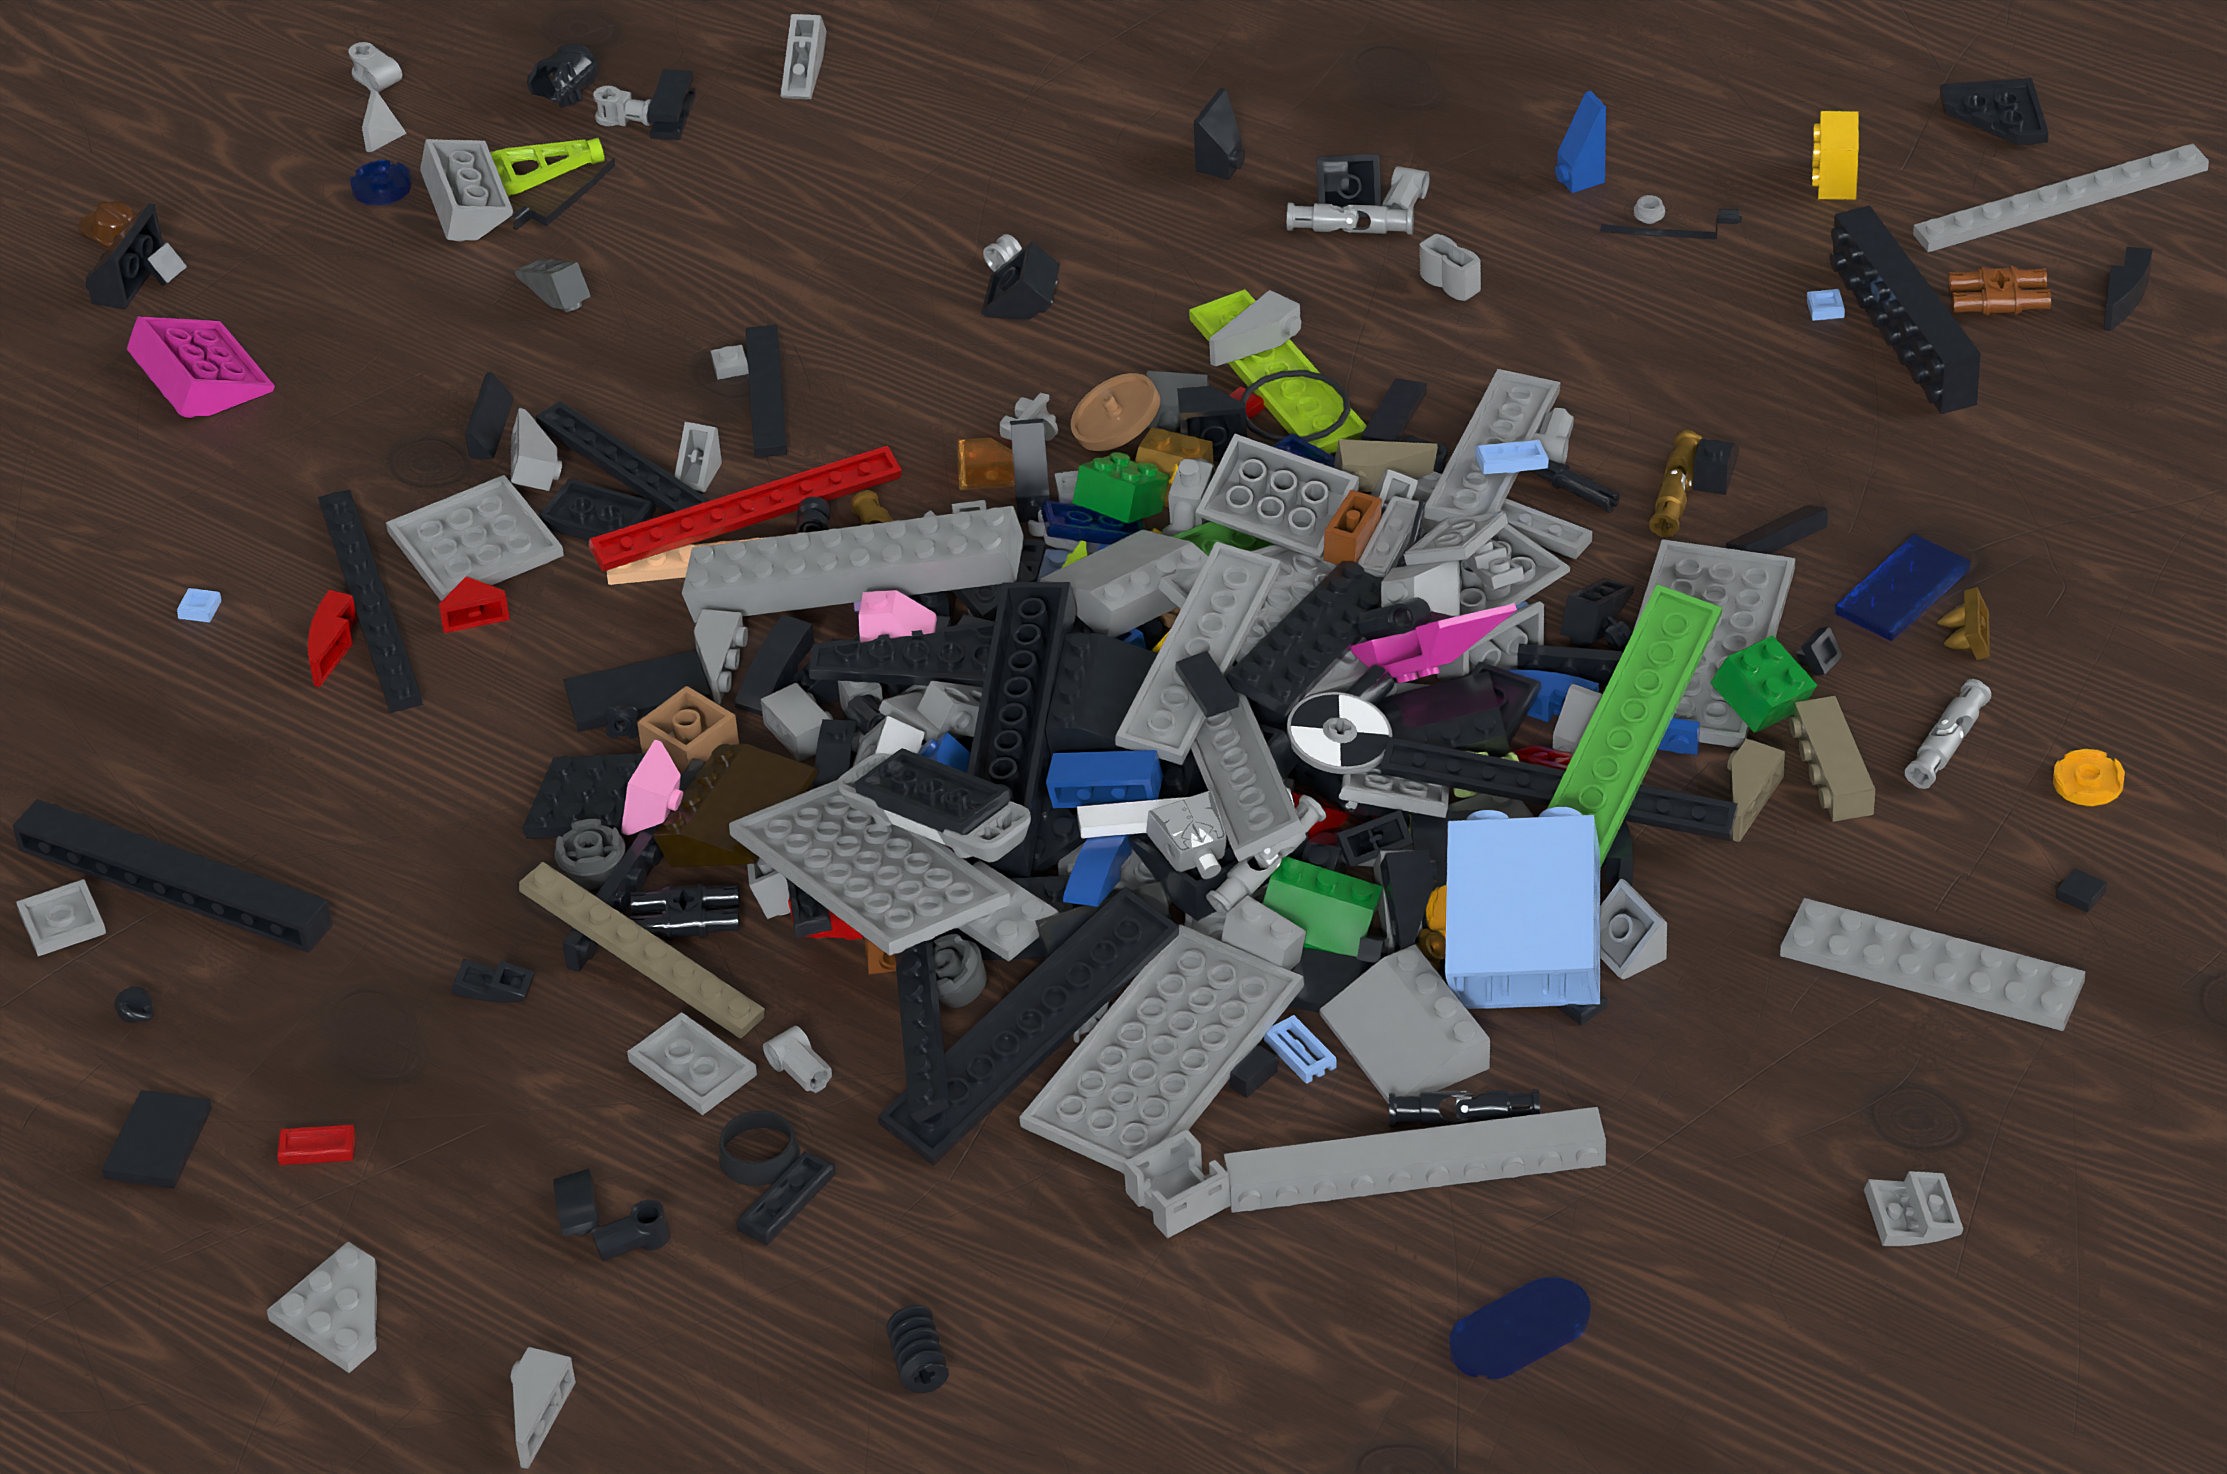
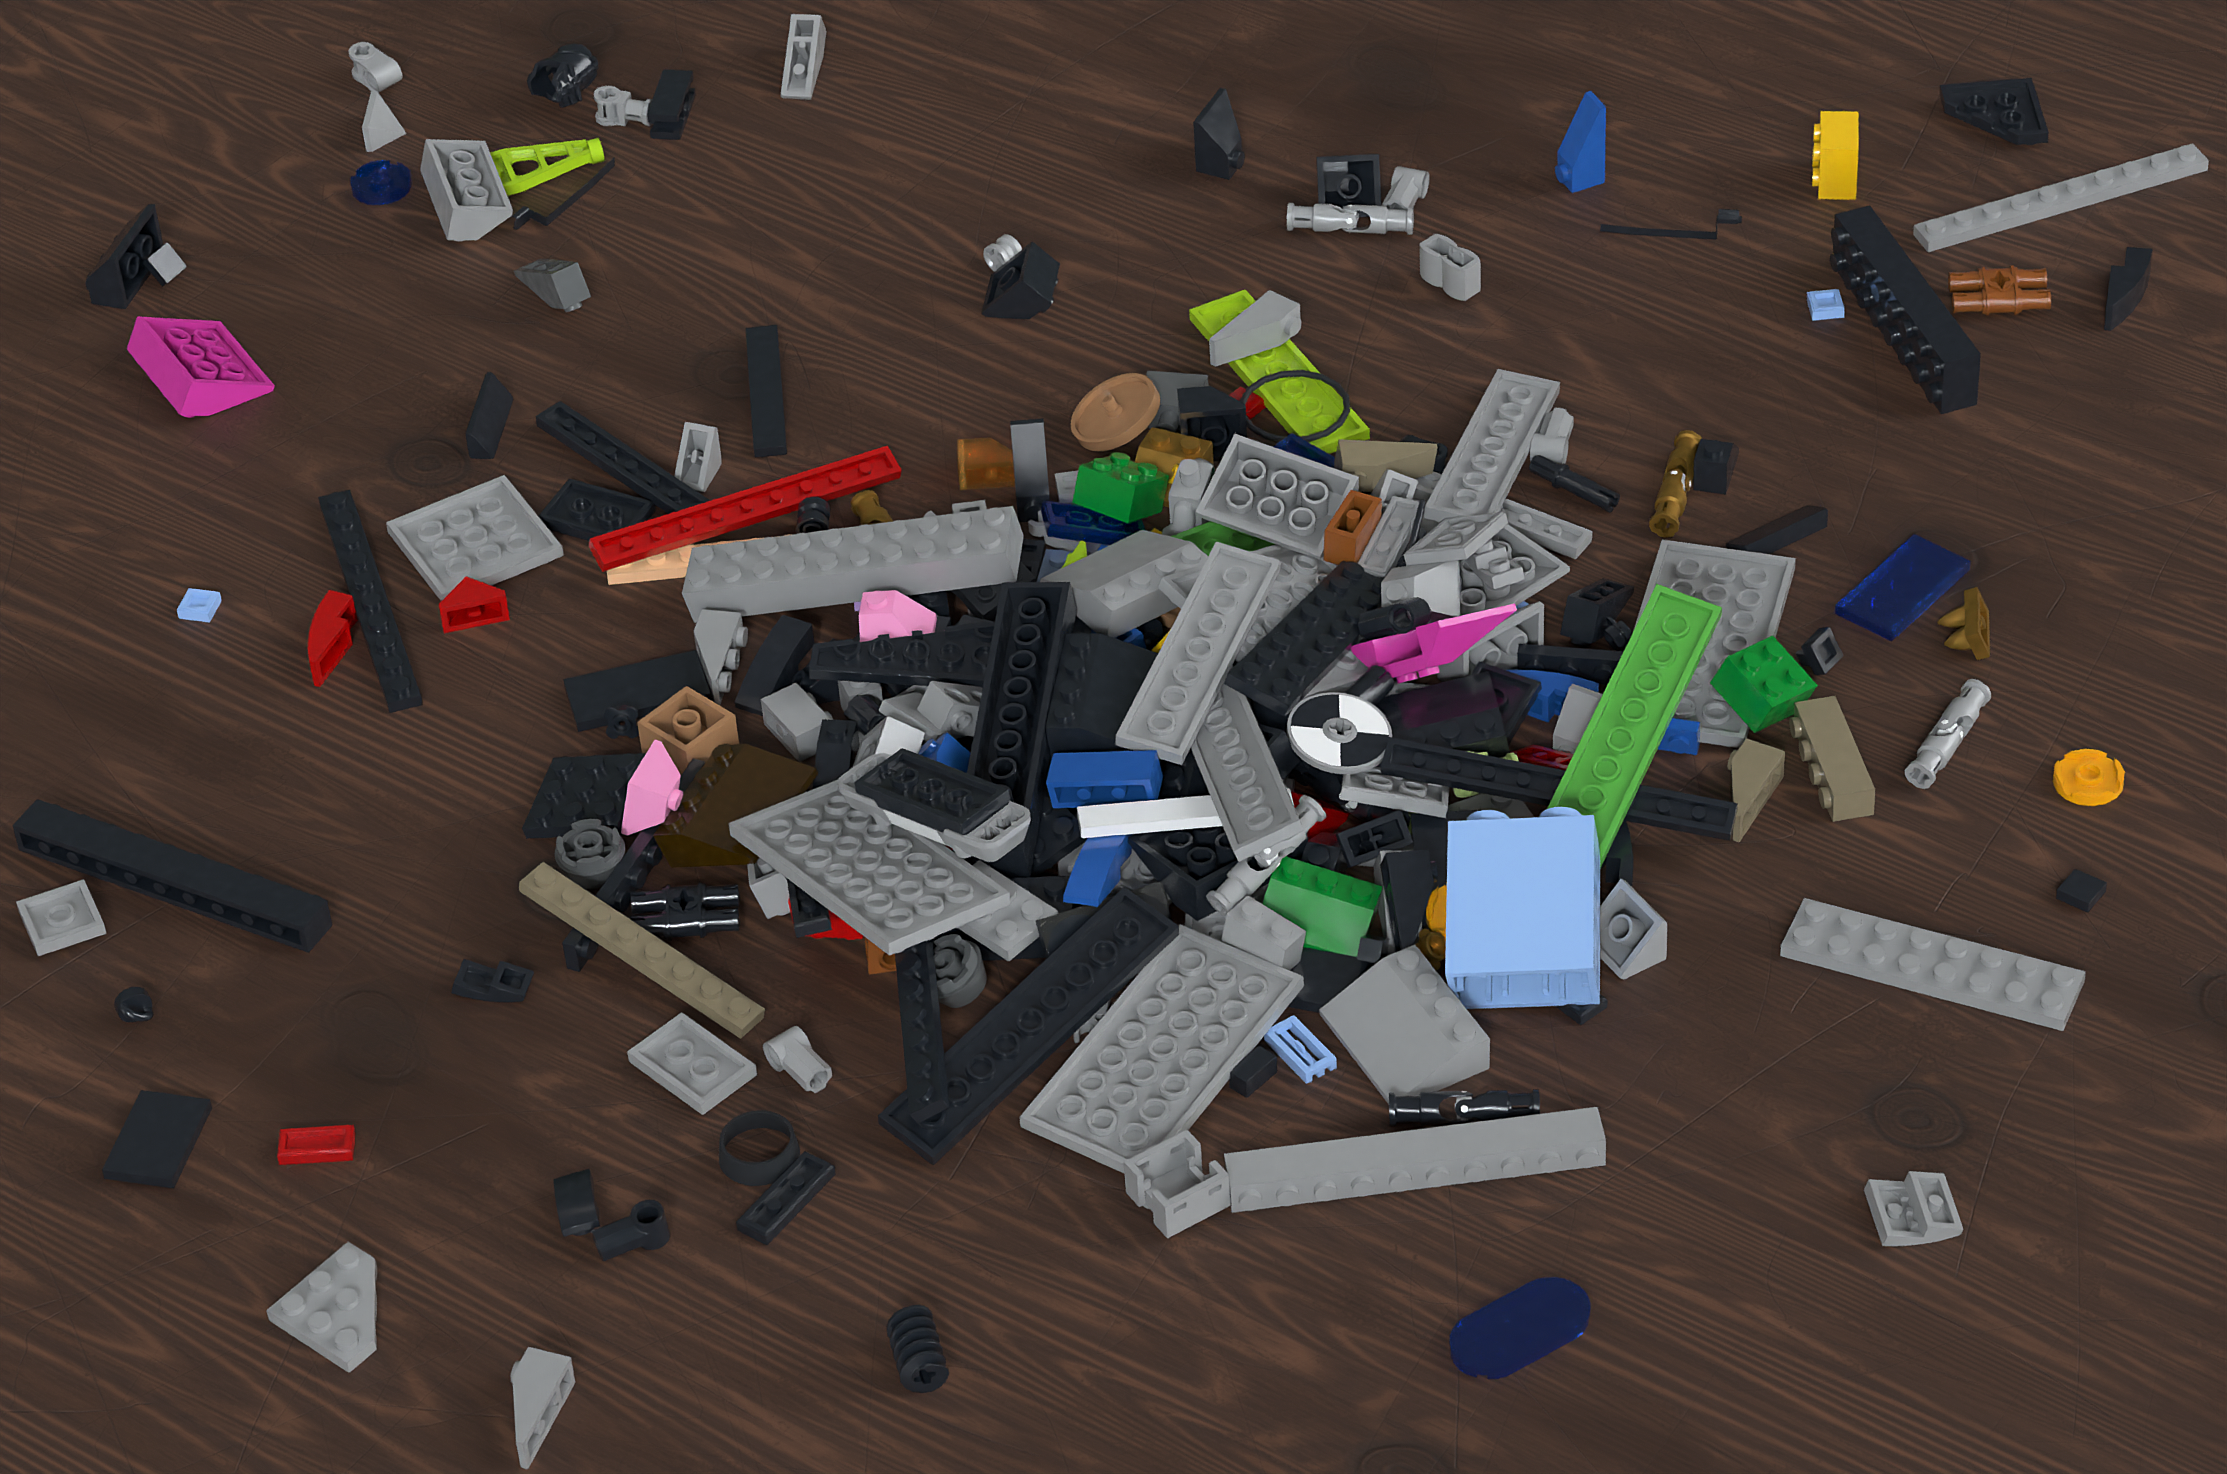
reddish brown piece [79,201,135,248] -> none
light grey slope [511,408,562,491] -> none
light grey plate [711,345,749,380] -> none
light grey hips [1000,392,1058,441] -> none
light grey torso [1146,790,1227,879] -> none
black tile [1175,651,1239,718] -> none
black tile [1361,378,1427,442] -> none
light blue plate [1475,440,1549,474] -> none
light grey plate [1634,195,1665,224] -> none

